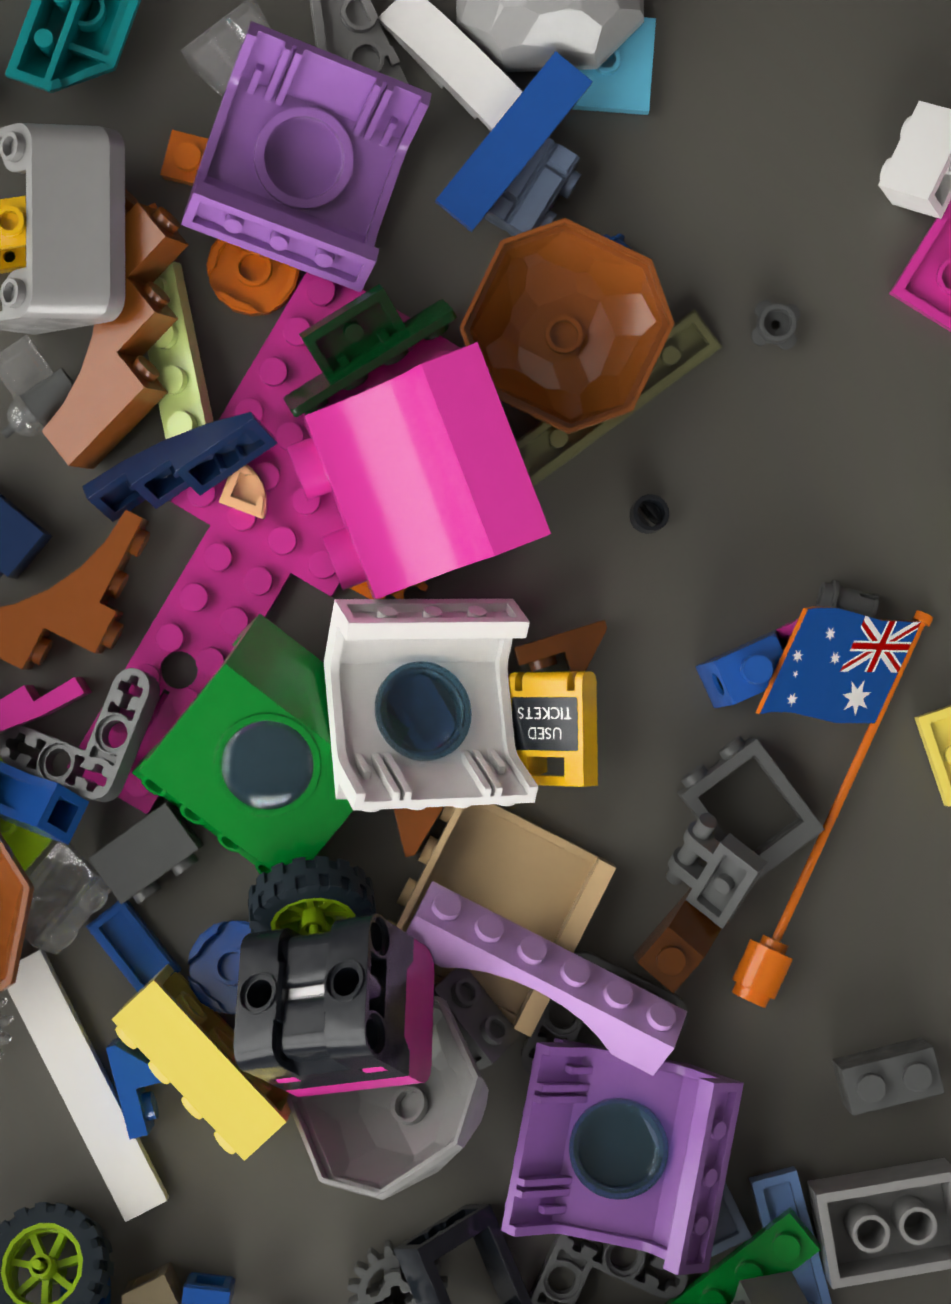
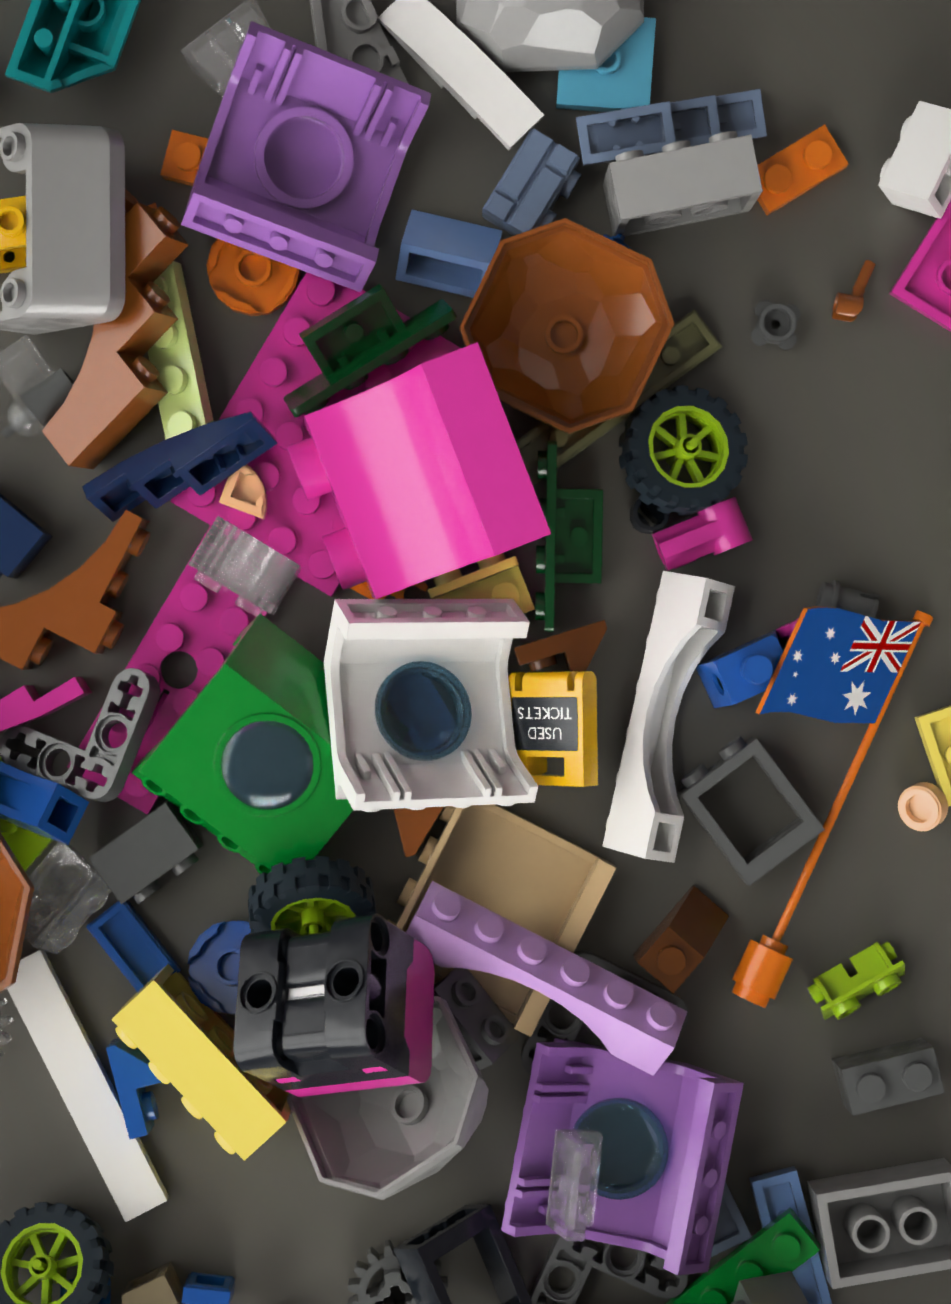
blue tile [435,51,593,232] -> none
dark grey plate [666,813,768,929] -> none
none -> clear brick [188,516,302,617]
none -> medium blue brick [395,209,502,298]
none -> light yellow bracket [428,553,535,614]
none -> dark green bracket [535,441,603,632]
none -> clear bracket [546,1129,603,1241]
none -> sand blue slope [576,89,767,166]
none -> white arch [602,571,735,863]
none -> light grey brick [603,131,763,236]
none -> black wheel [618,385,748,516]
none -> dark pink piece [652,497,753,571]
none -> orange plate [757,124,849,216]
none -> lime hinge [807,941,905,1020]
none -> dark orange hand [832,260,876,322]
none -> light nougat tile [898,782,948,831]

